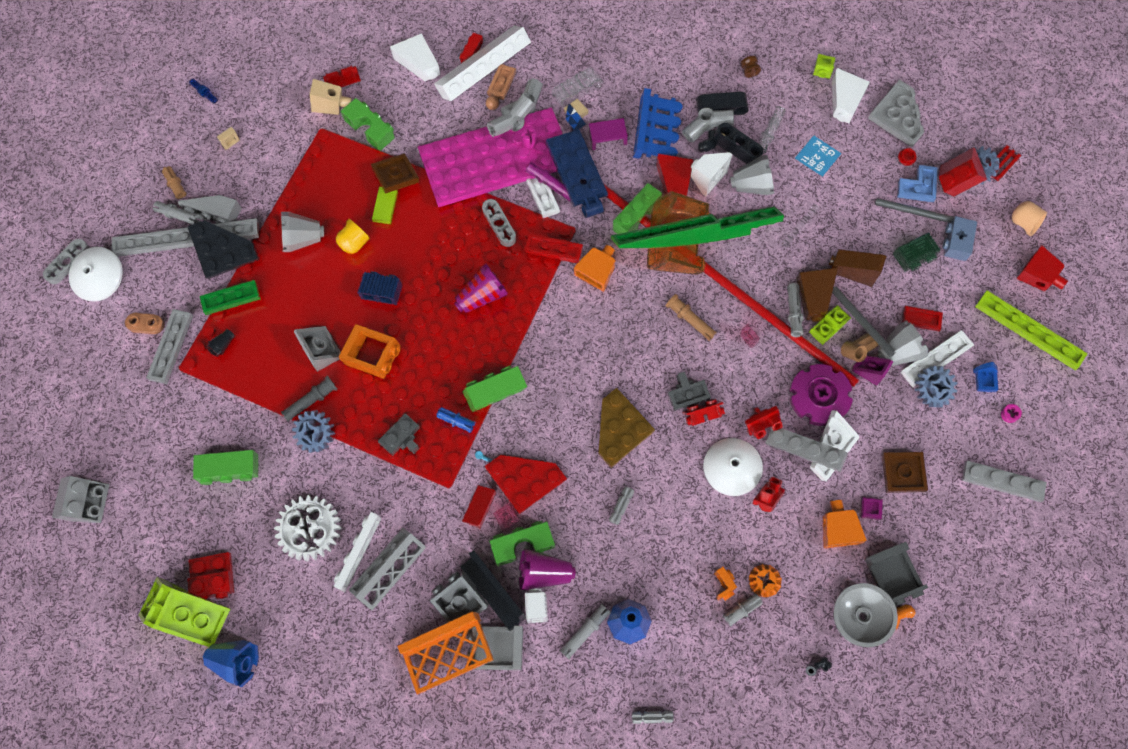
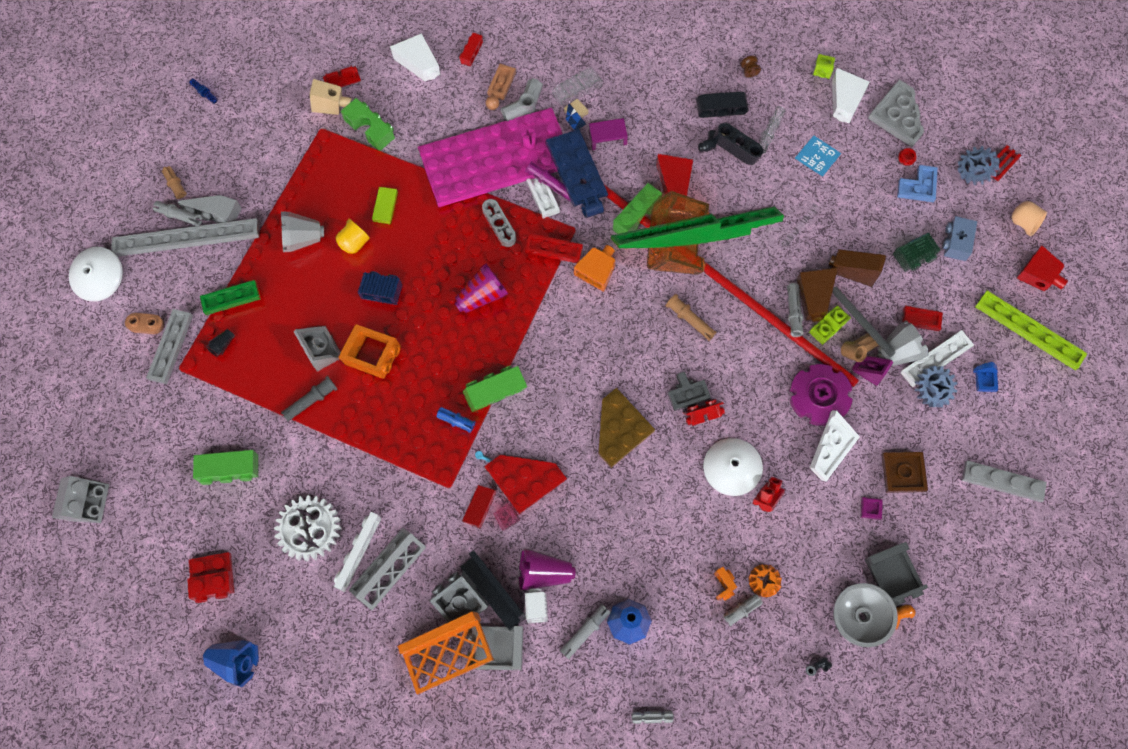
light grey beam [43,239,89,284] -> none
lime bracket [138,577,230,647] -> none
black plate [187,220,260,279] -> none
tan tile [217,127,240,150] -> none
sand blue gear [292,410,335,453] -> none
reddish brown plate [371,153,419,194] -> none
dark grey hinge [378,414,420,456] -> none
white brick [434,26,531,101] -> none
light grey piece [487,93,536,137] -> none
bright green arch [489,521,555,567] -> none
light grey axle [609,487,634,525] -> none
blue fence [633,88,683,159] -> none
light grey piece [682,108,734,142] -> none
white slope [691,152,732,197] -> none
light grey cone [730,155,774,195] -> none
clear pink tile [740,324,760,348] -> none
red hips [745,406,783,439] -> none
light grey plate [765,428,848,472] -> none
orange torso [823,500,866,549] -> none
dark grey piece [875,198,954,223] -> none
red slope [938,147,987,197] -> none
dark pink bush [1001,404,1022,423] -> none

